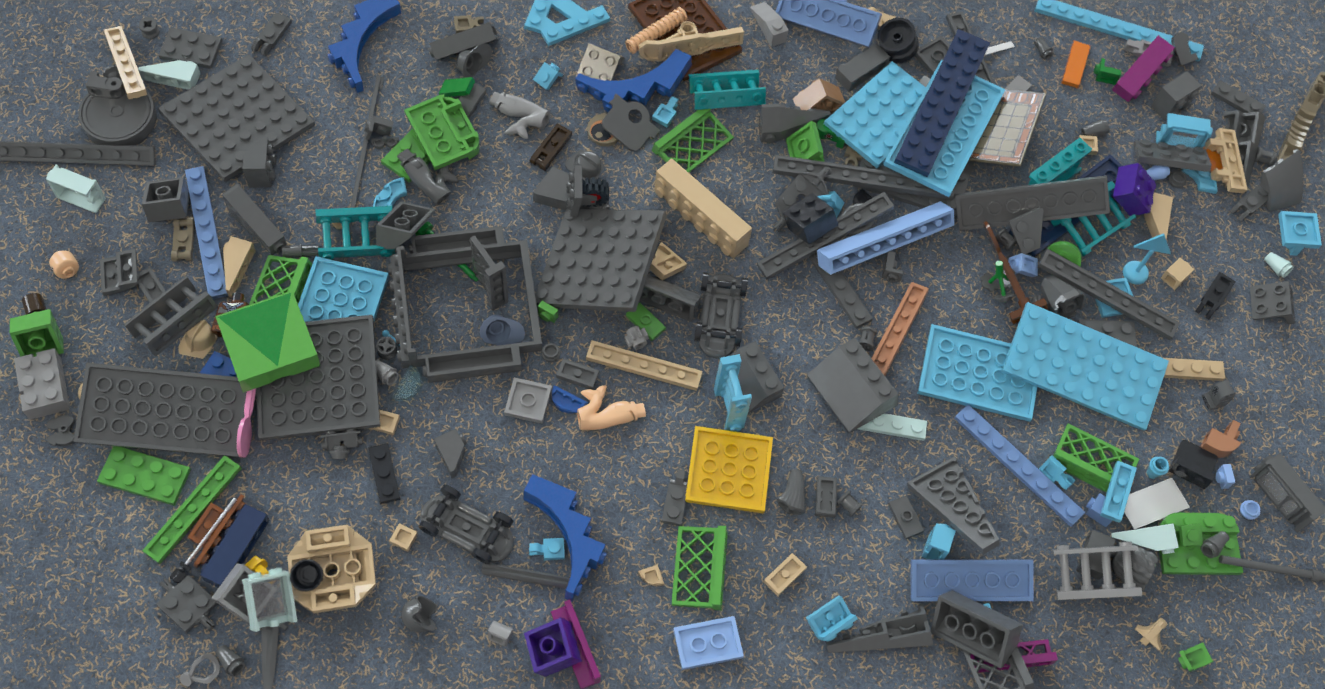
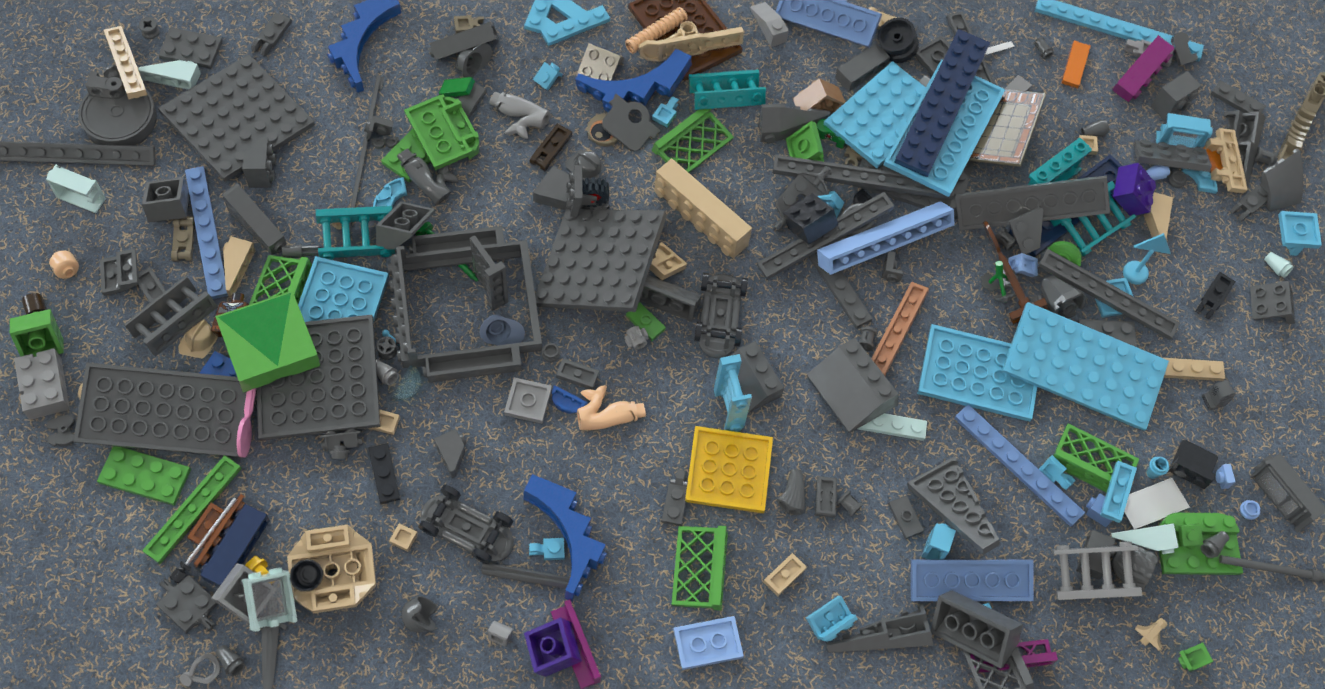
bright green plate [538,301,558,323] -> none
tan plate [586,340,703,391] -> none
tan tile [638,565,664,586] -> none
green bracket [1093,58,1121,85] -> none
tan brick [1161,258,1194,290] -> none
nougat brick [1201,420,1241,458] -> none

